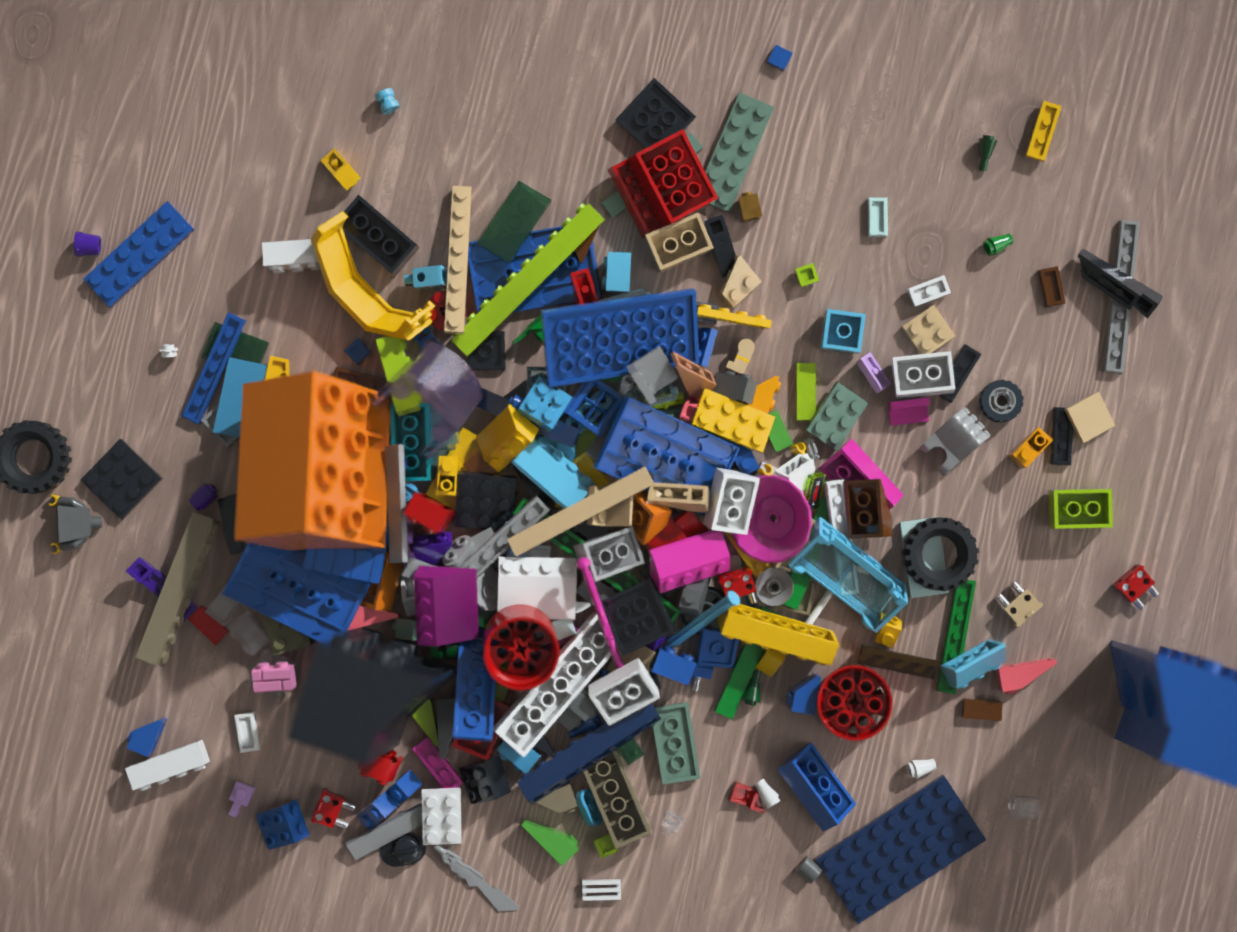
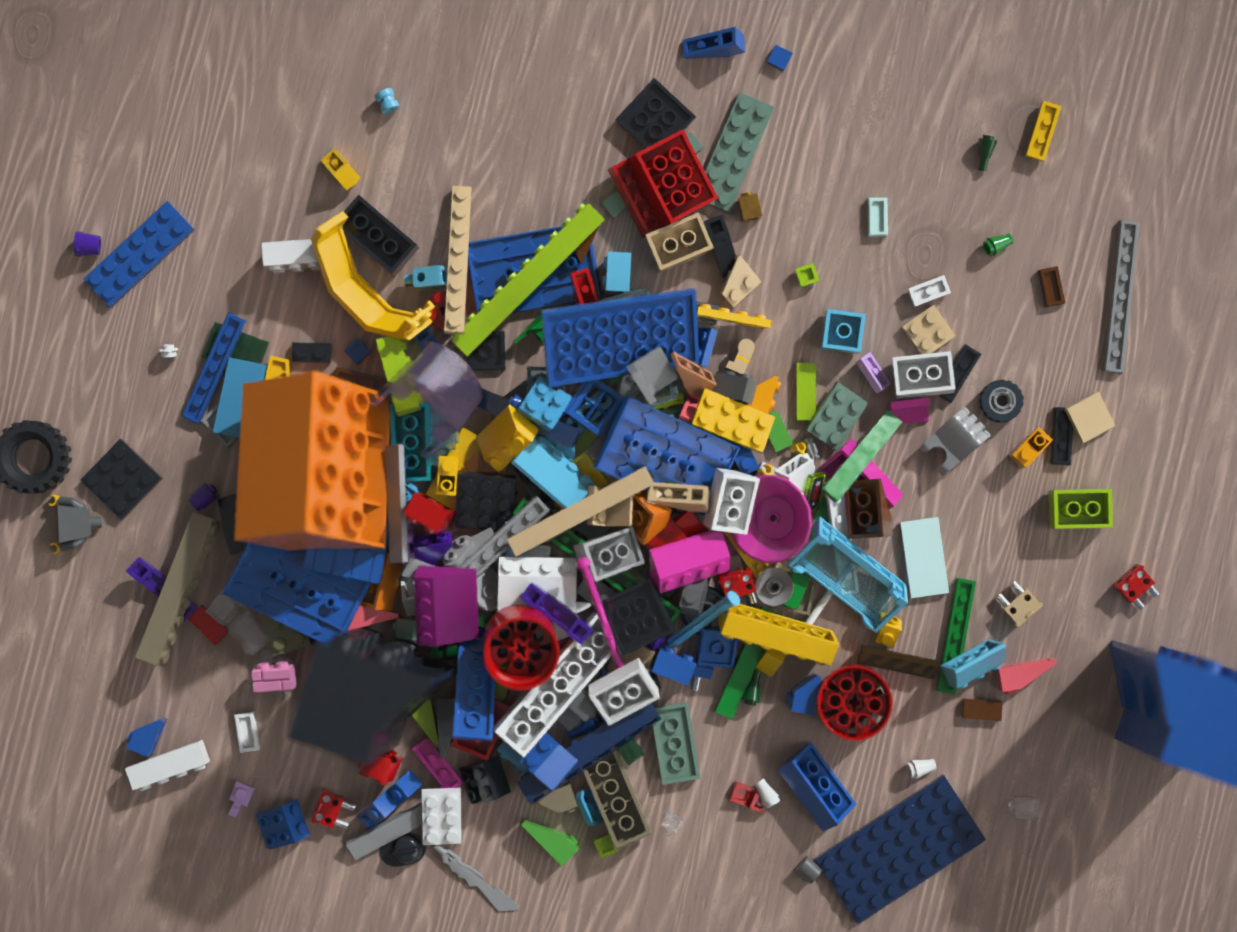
clear green tile [477,181,551,264] -> none
white tile [582,879,621,901] -> none
black tyre [901,517,979,591] -> none
black wedge [1077,249,1163,319] -> none
none -> black plate [292,342,332,363]
none -> dark purple slope [519,582,593,645]
none -> slope [520,732,579,791]
none -> blue slope [683,27,745,59]
none -> tile [821,409,902,503]

